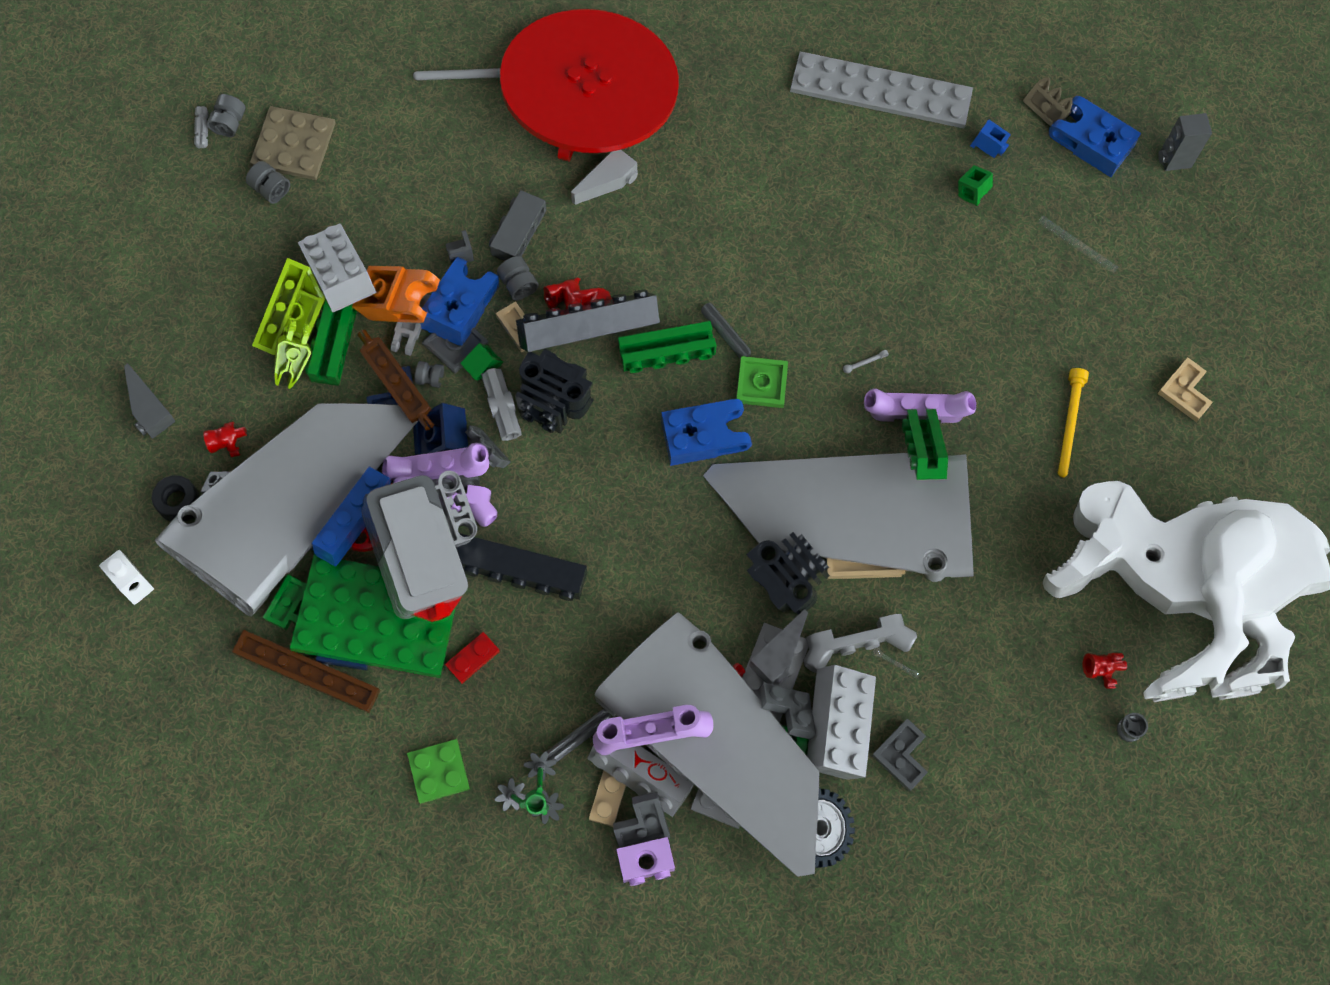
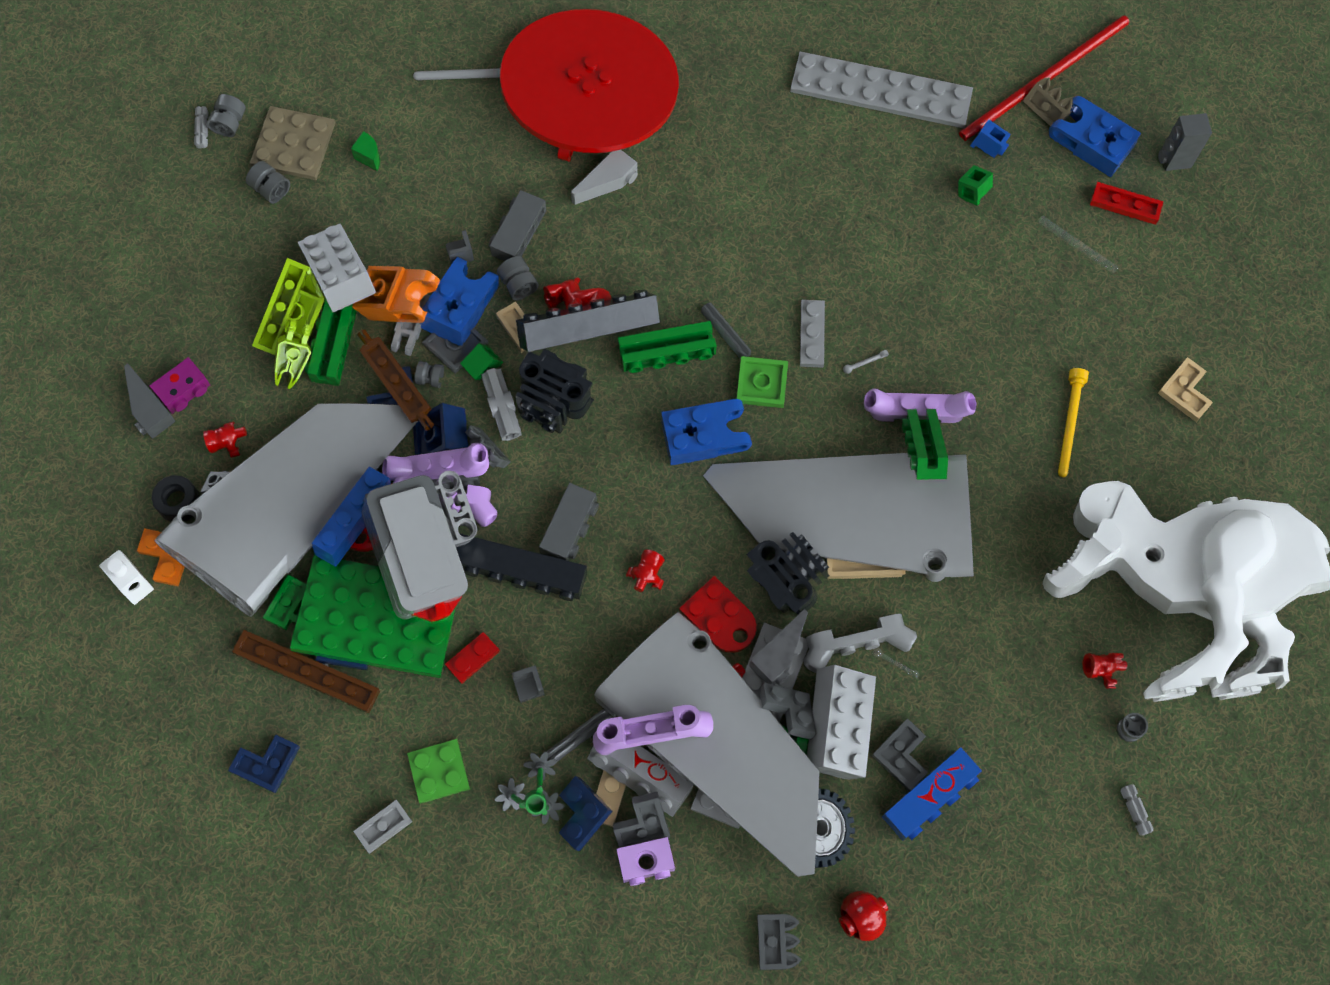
none -> orange plate [137,528,185,586]
none -> magenta brick [149,357,210,414]
none -> dark blue plate [228,735,300,794]
none -> green brick [351,131,381,171]
none -> light grey plate [353,800,412,854]
none -> dark grey panel [511,665,545,703]
none -> dark grey brick [539,483,599,561]
none -> dark blue plate [559,776,613,851]
none -> red piece [626,549,665,592]
none -> red plate [679,576,756,653]
none -> dark grey plate [757,914,801,970]
none -> light grey plate [800,300,825,368]
none -> red plant [839,891,888,941]
none -> blue brick [882,747,982,841]
none -> red piece [959,15,1129,141]
none -> red plate [1090,182,1164,225]
none -> light grey axle [1121,784,1153,836]

